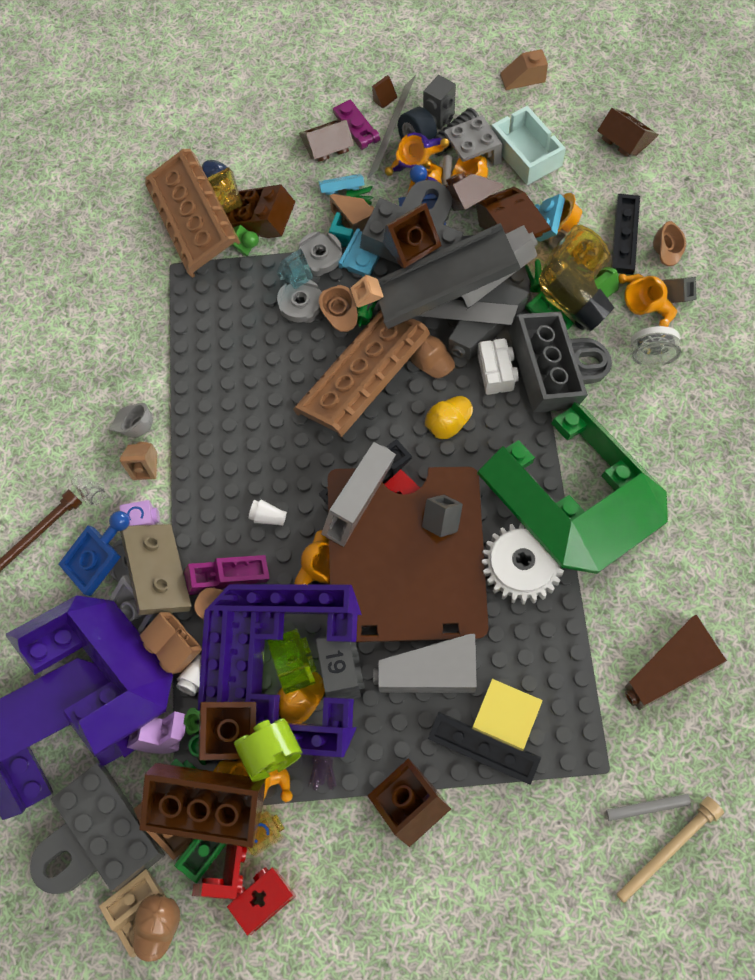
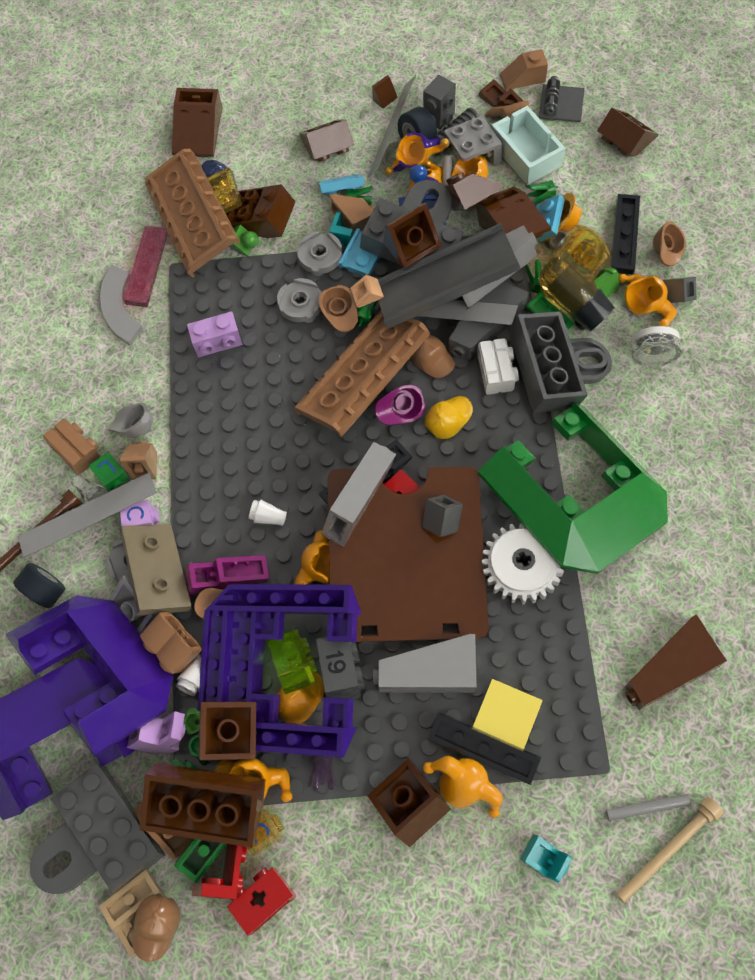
blue plate [58,511,130,596] -> none
lime brick [234,718,302,782] -> none
clear light blue slope [277,248,313,289] -> none
magenta plate [333,99,381,150] -> none
none -> black wheel [13,563,66,609]
none -> light grey sticker [18,472,157,558]
none -> medium nougat brick [43,419,100,476]
none -> green brick [89,451,131,492]
none -> light grey tile [100,265,143,346]
none -> clear pink plate [124,226,168,307]
none -> reddish brown slope [172,88,223,157]
none -> lavender brick [187,311,242,358]
none -> magenta piece [375,385,426,425]
none -> light orange piece [423,756,503,818]
none -> reddish brown slope [478,79,523,107]
none -> medium nougat piece [485,101,530,123]
none -> teal bracket [520,834,572,883]
none -> green piece [525,180,558,205]
none -> dark grey hinge [539,76,585,122]

